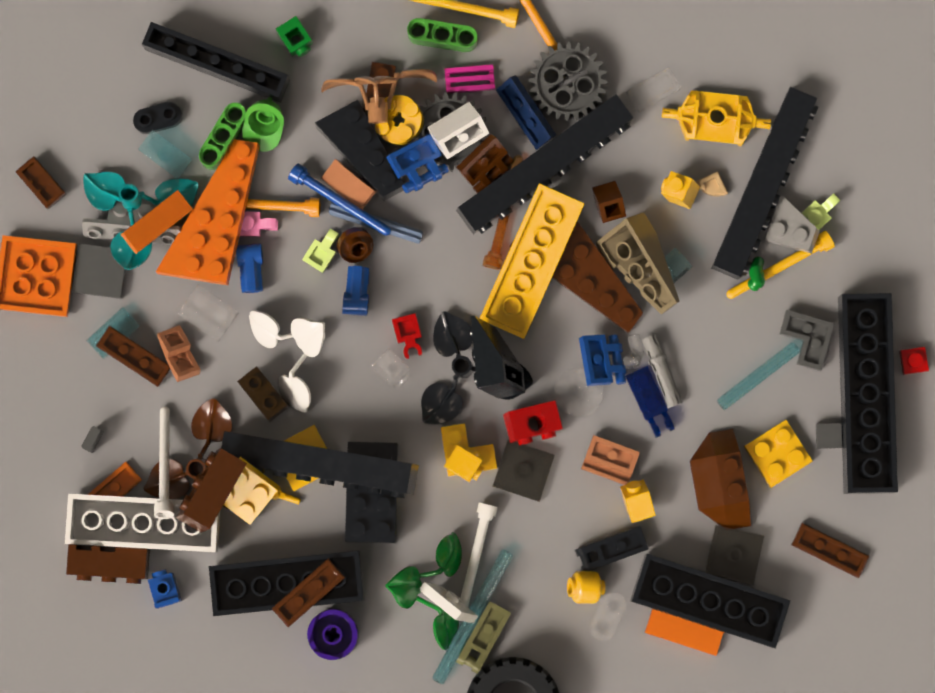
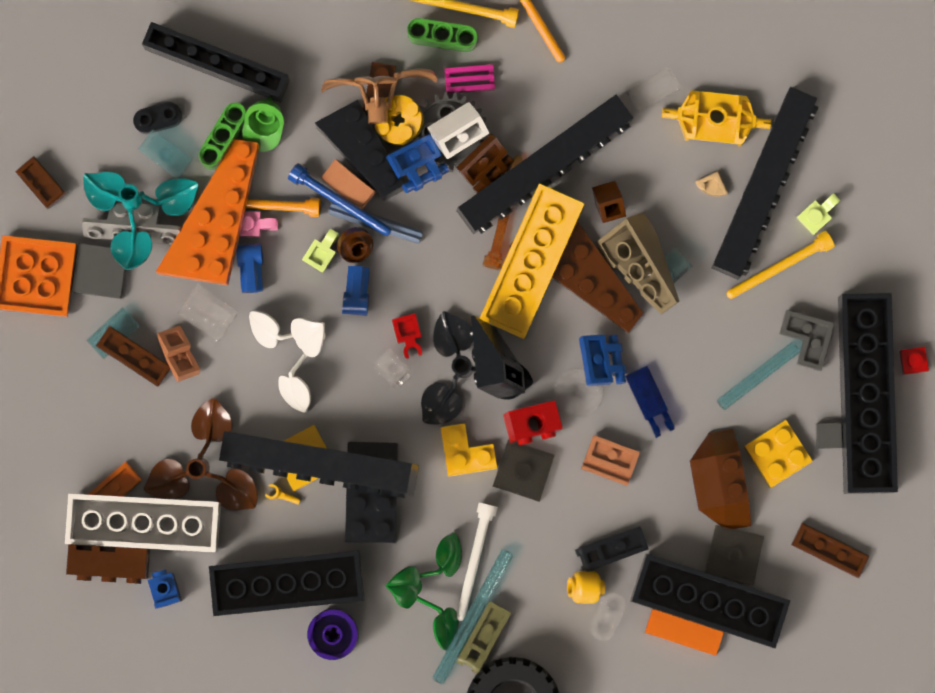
dark grey tile [81,426,104,453] -> none
orange tile [120,190,193,254] -> none
white piece [154,407,174,519] -> none
reddish brown wedge [176,448,247,533] -> none
yellow plate [224,457,280,524] -> none
dark brown brick [237,366,289,422] -> none
reddish brown tile [272,558,345,628] -> none
green brick [276,16,313,57] -> none
white plate [419,582,478,623] -> none
yellow brick [444,445,484,483] -> none
dark blue plate [496,75,556,150] -> none
dark grey gear [528,41,608,121] -> none
yellow brick [620,479,656,523] -> none
clear arm [623,334,644,370] -> none
light grey pin [641,334,682,409] -> none
yellow brick [661,171,700,209] -> none
green arm [748,256,765,291] -> none
light grey wing [765,196,820,254] -> none

